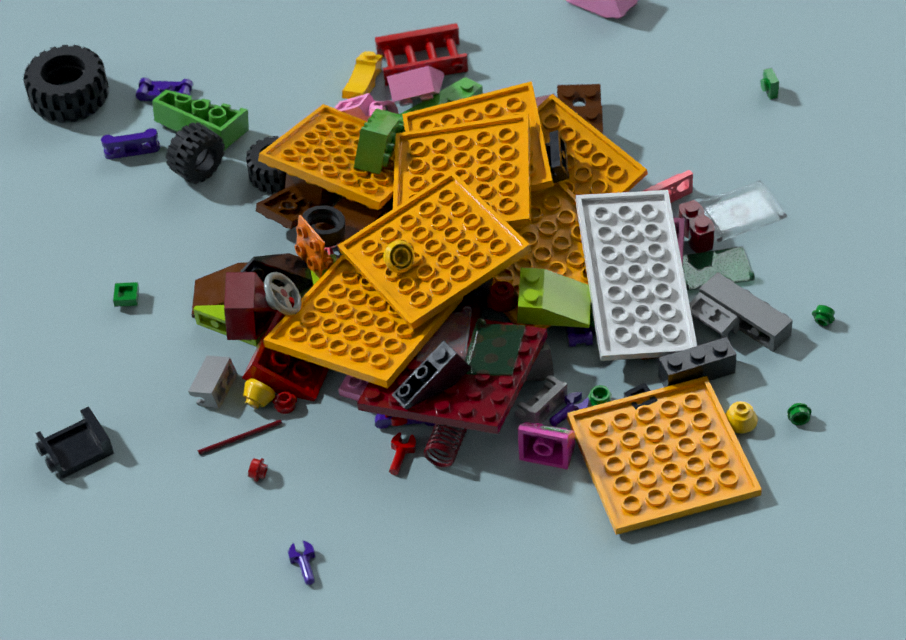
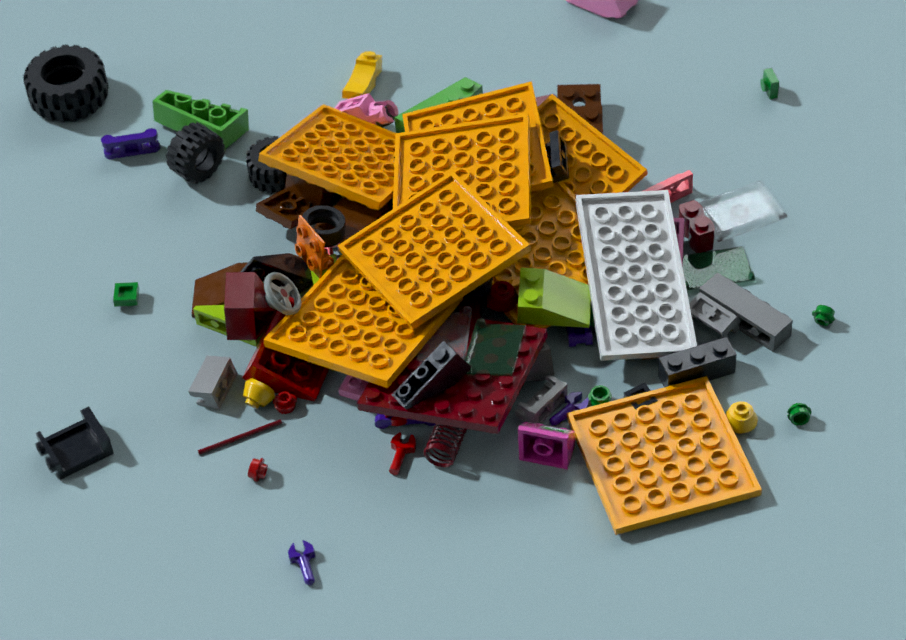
dark purple plate [135,77,193,101] -> none
bright green wedge [354,108,404,174] -> none
red fence [375,23,468,86] -> none
yellow cone [383,240,415,273] -> none
bright pink slope [387,66,444,106] -> none

